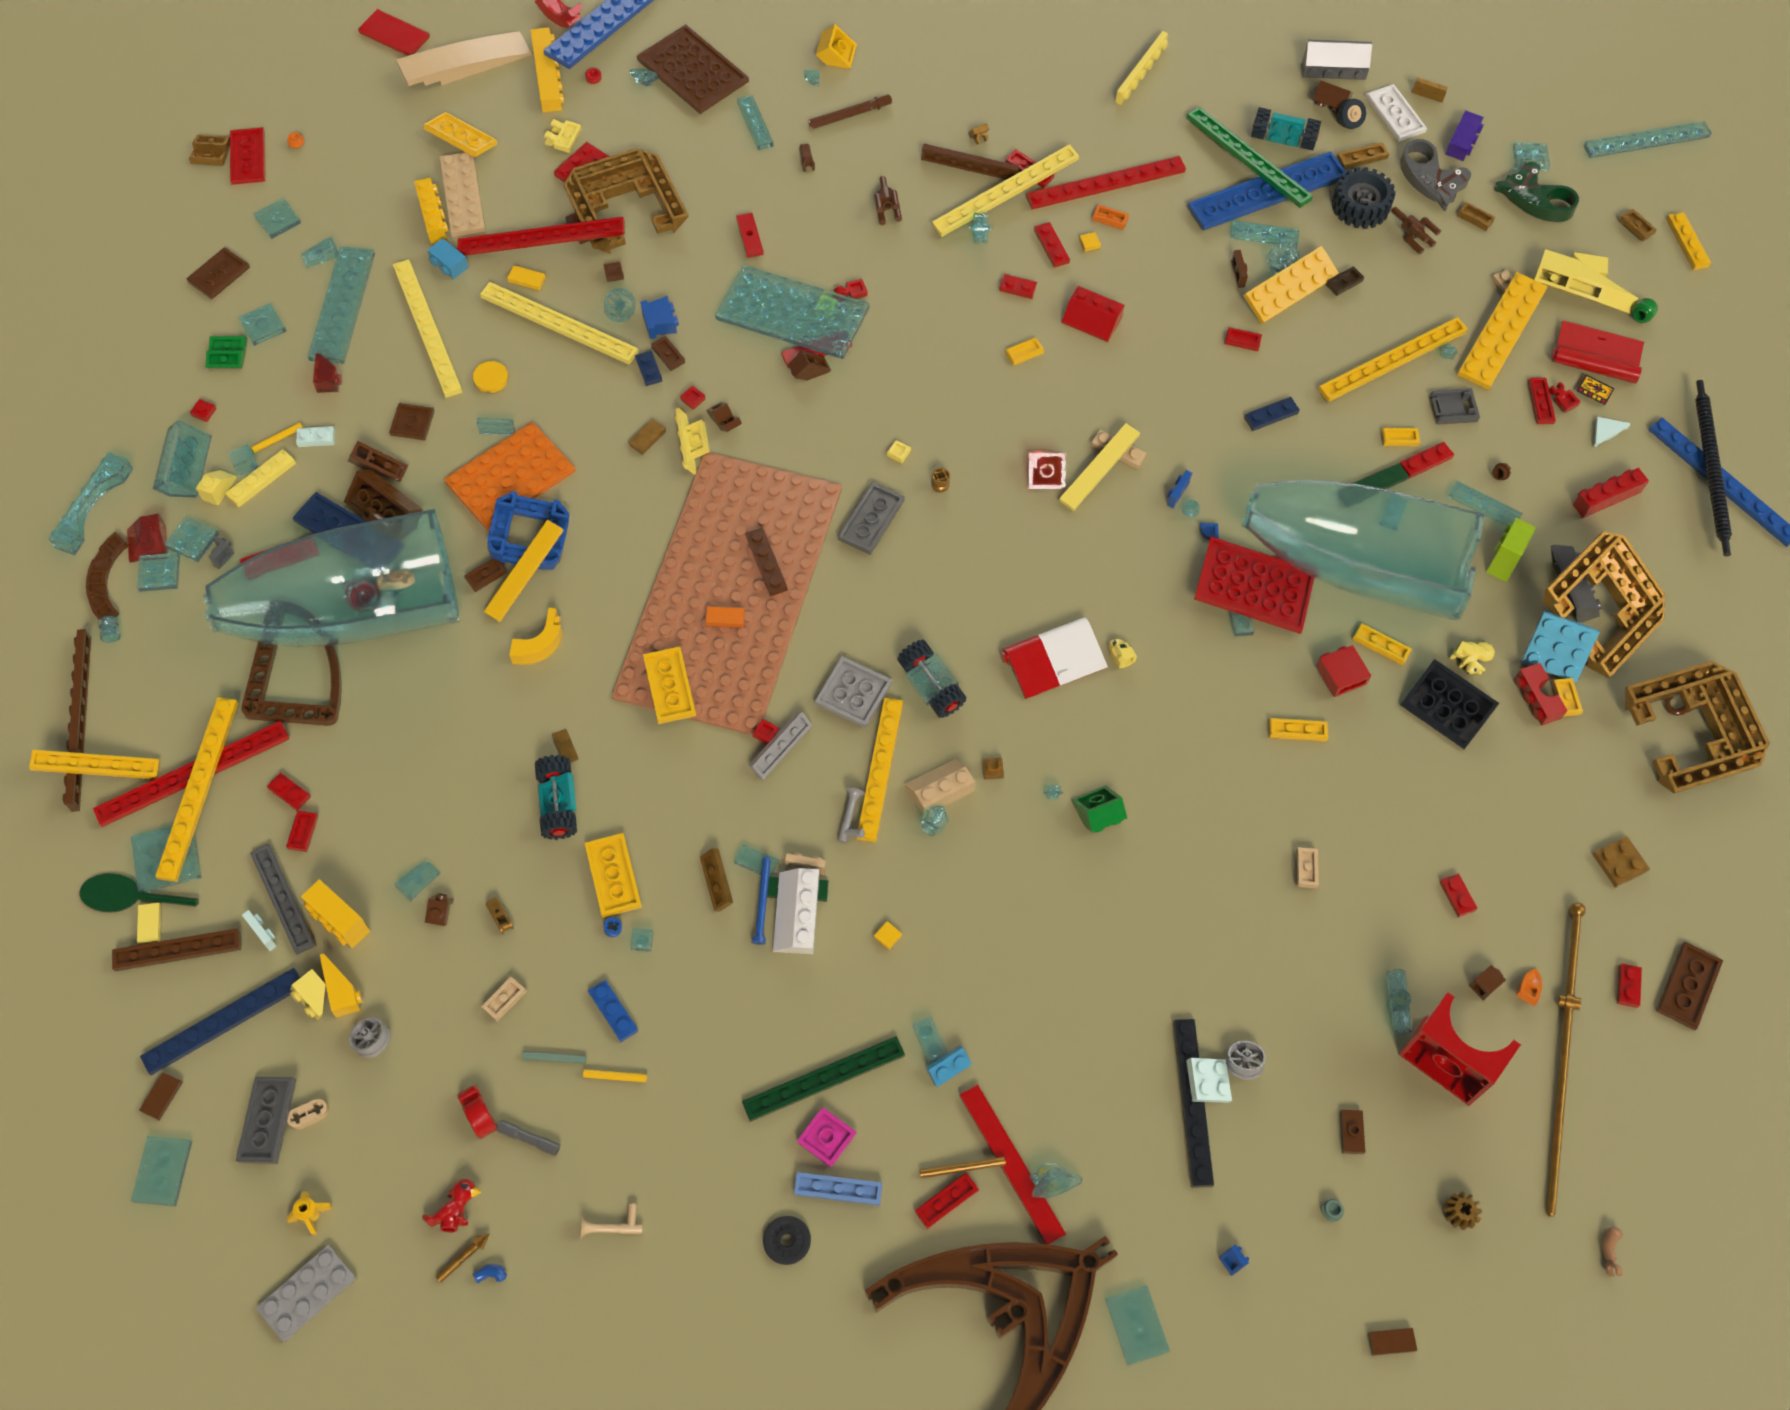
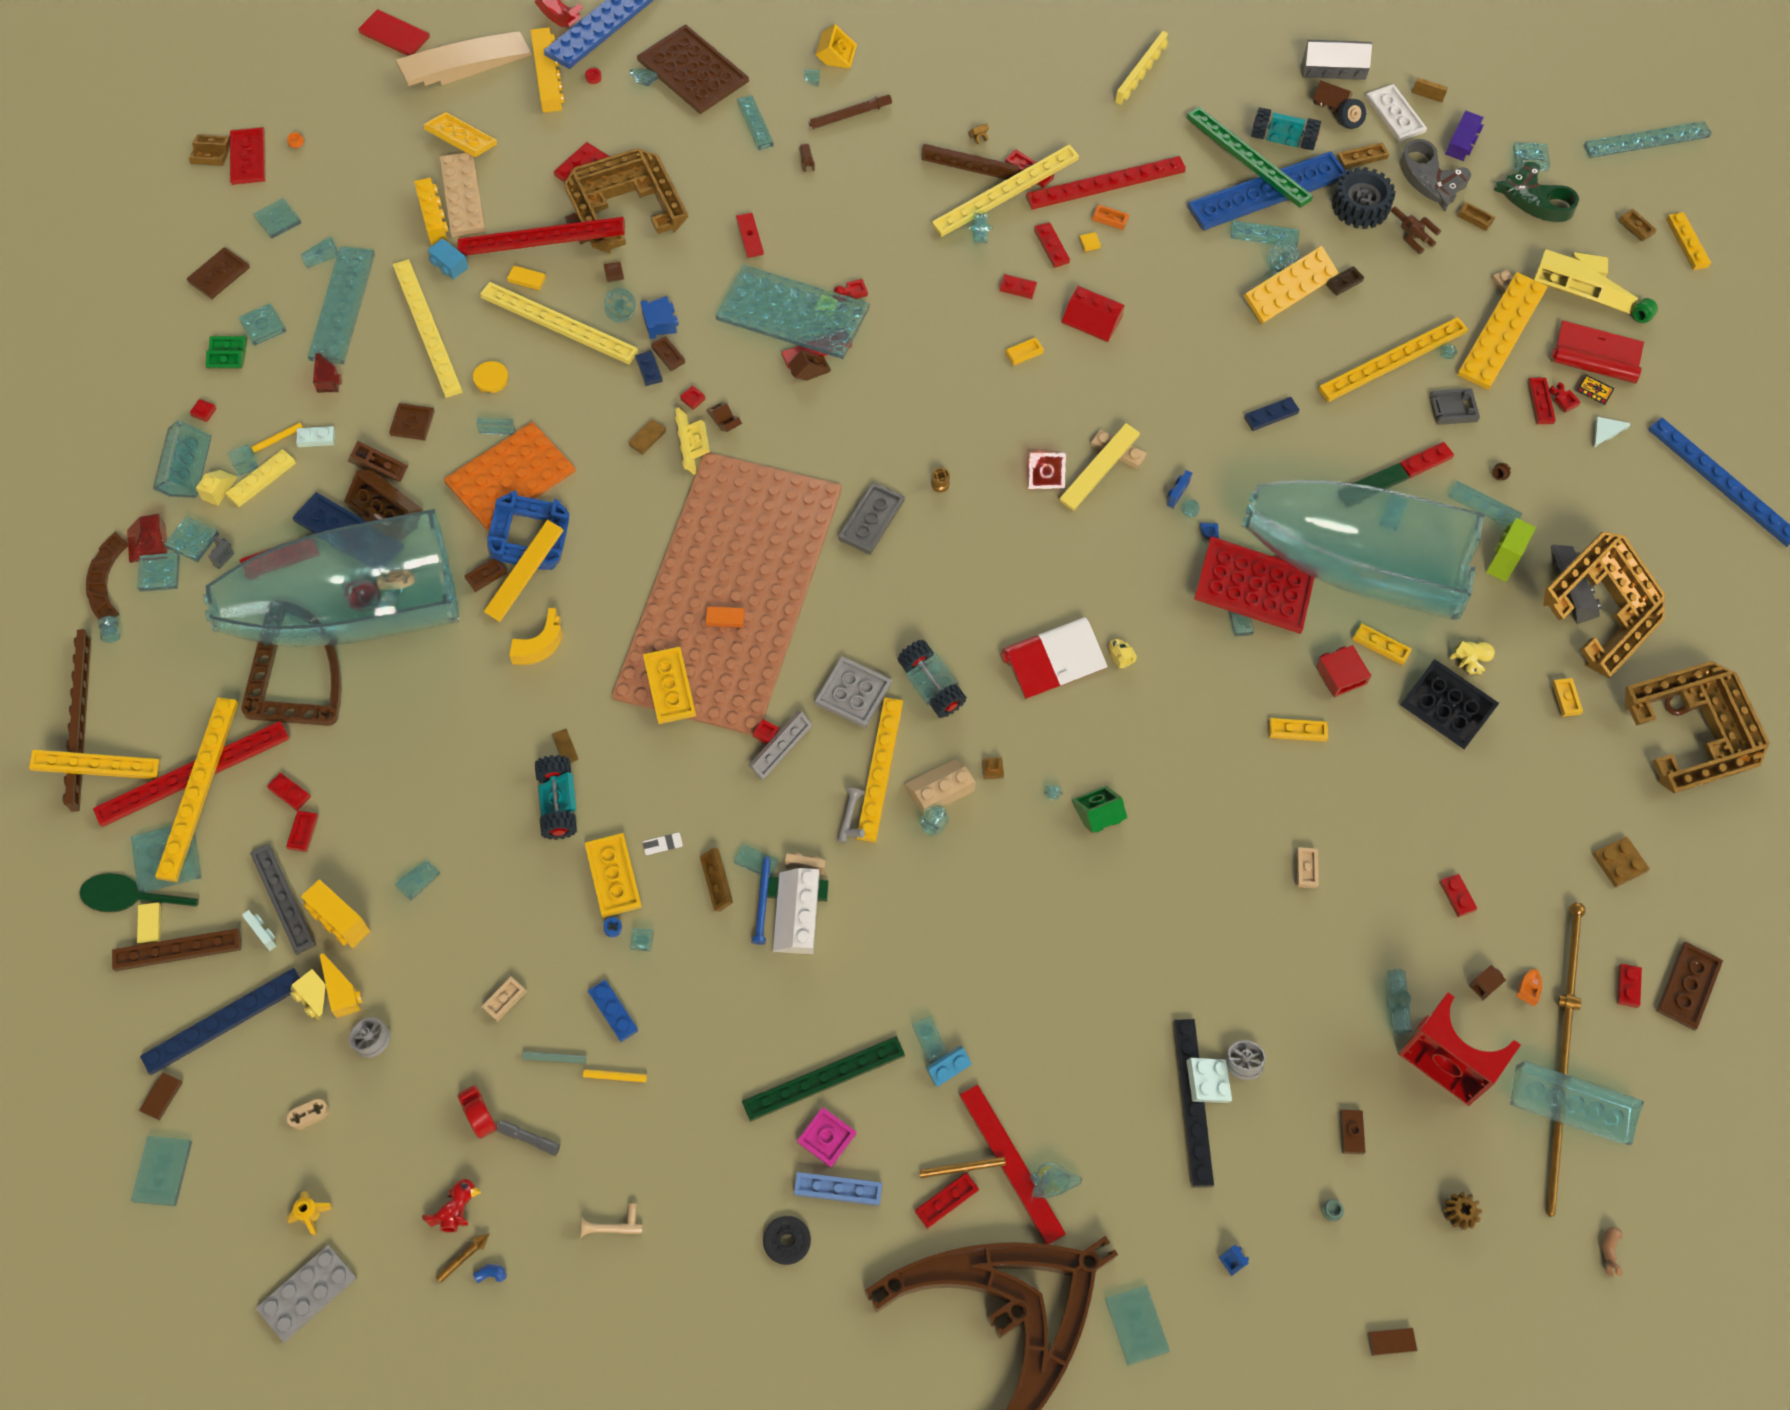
clear light blue arch [49,452,133,556] -> none
dark grey tile [236,1077,297,1164] -> none
reddish brown bracket [425,893,454,926] -> none
pearl gold bar [485,897,514,935] -> none
light yellow plate [544,119,582,153] -> none
reddish brown plate [745,527,788,596] -> none
reddish brown plant [874,176,902,225] -> none
yellow tile [874,921,902,950] -> none
light yellow tile [887,440,911,464] -> none
red tile [1224,327,1262,351] -> none
reddish brown plate [1231,250,1248,288] -> none
yellow tile [1381,428,1420,446] -> none
red arch [1515,663,1568,726] -> none
medium azure plate [1521,610,1600,683] -> none
red brick [1573,467,1649,518] -> none
black hose [1695,380,1732,557] -> none
none -> white sticker [643,832,683,855]
none -> clear light blue arch [1510,1060,1644,1146]

